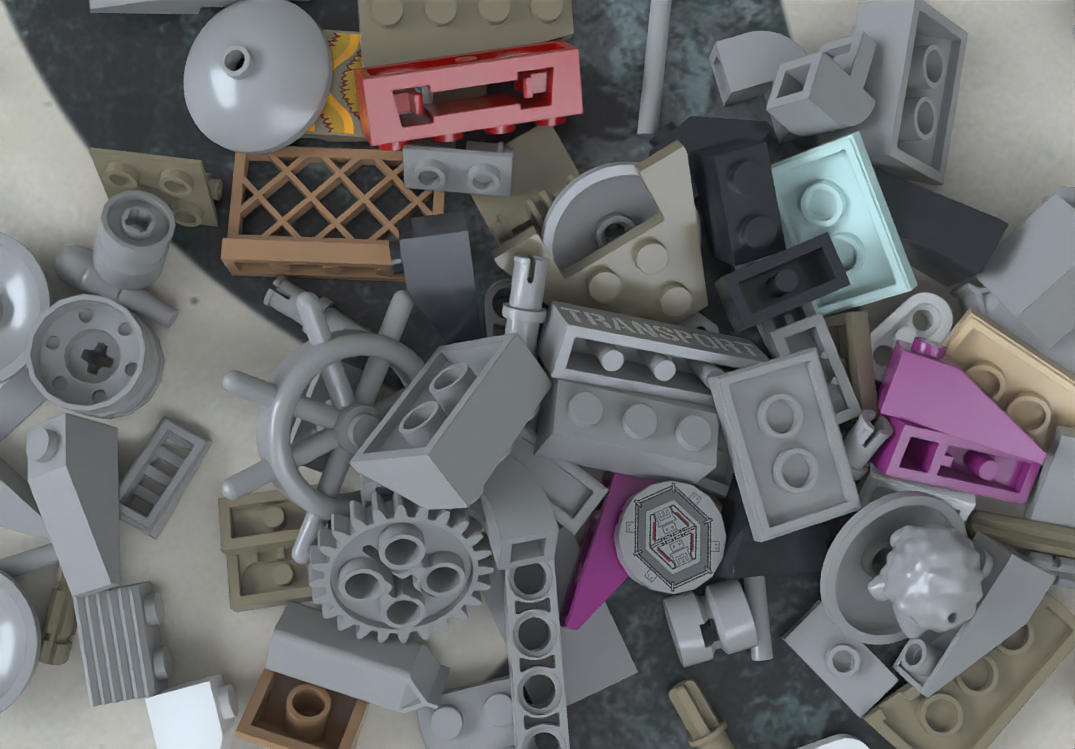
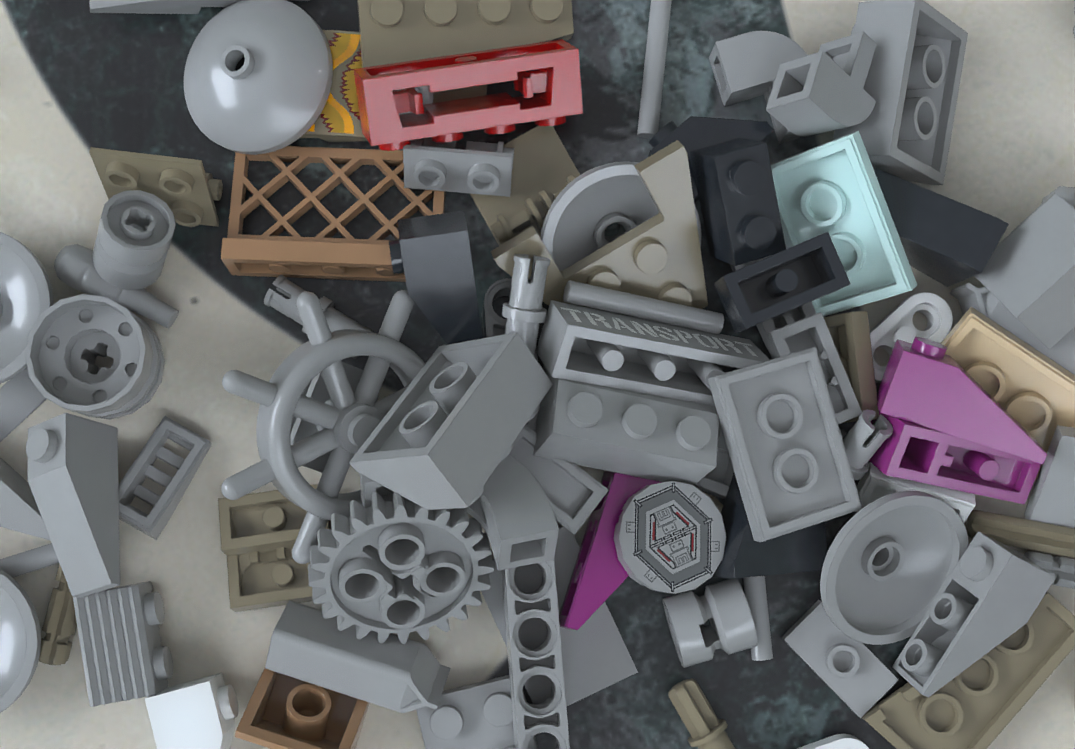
light grey animal [867,523,984,639] -> none
none -> light grey bar [563,280,724,334]

